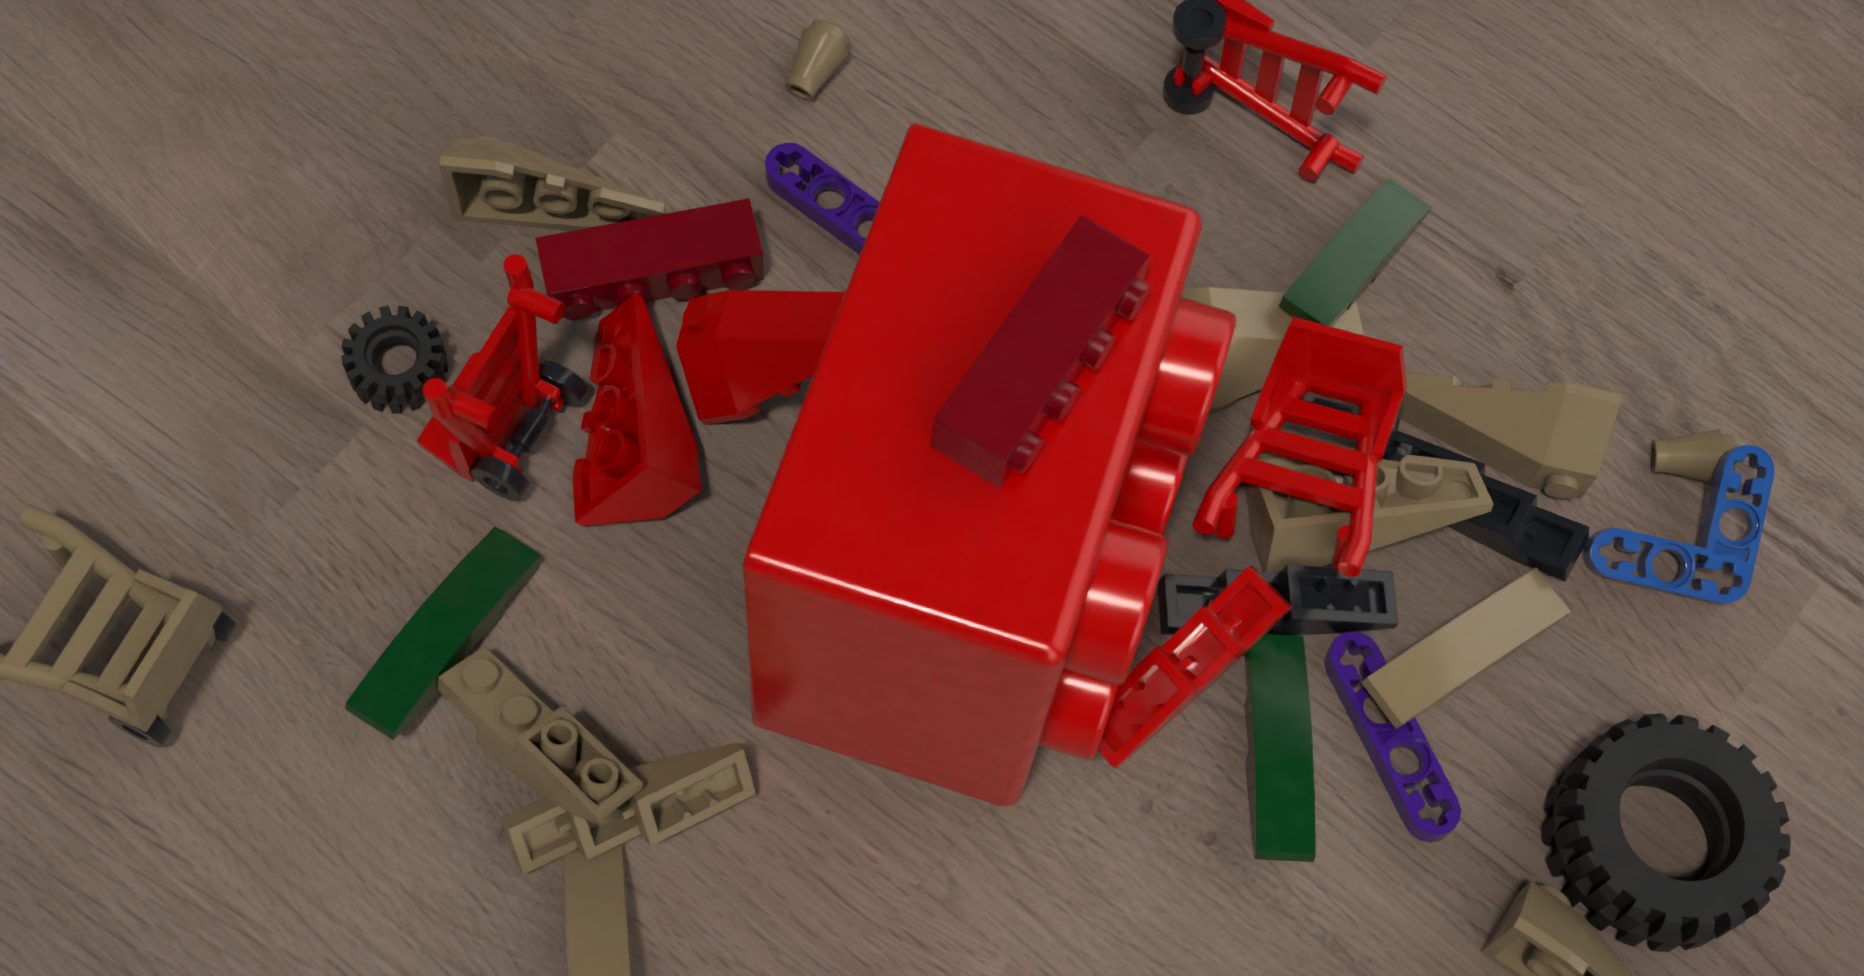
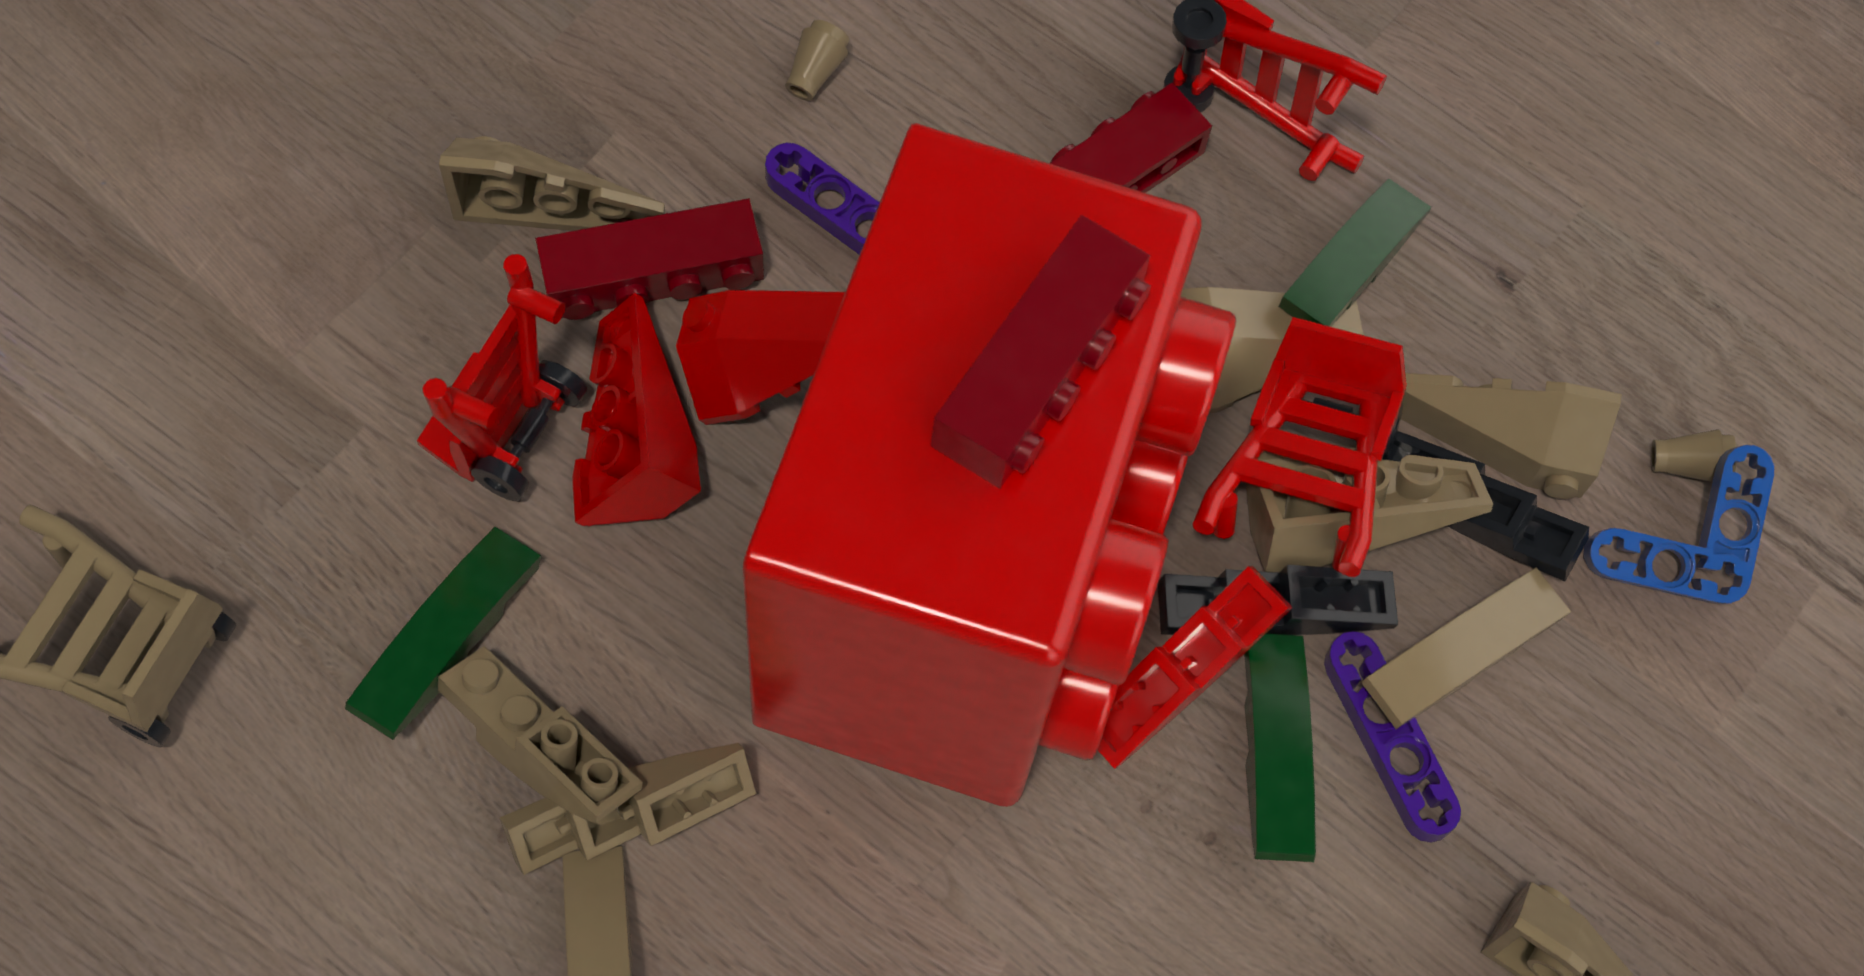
black tyre [341,305,448,414] -> none
black tyre [1543,713,1791,952] -> none
none -> dark red brick [1050,83,1212,193]

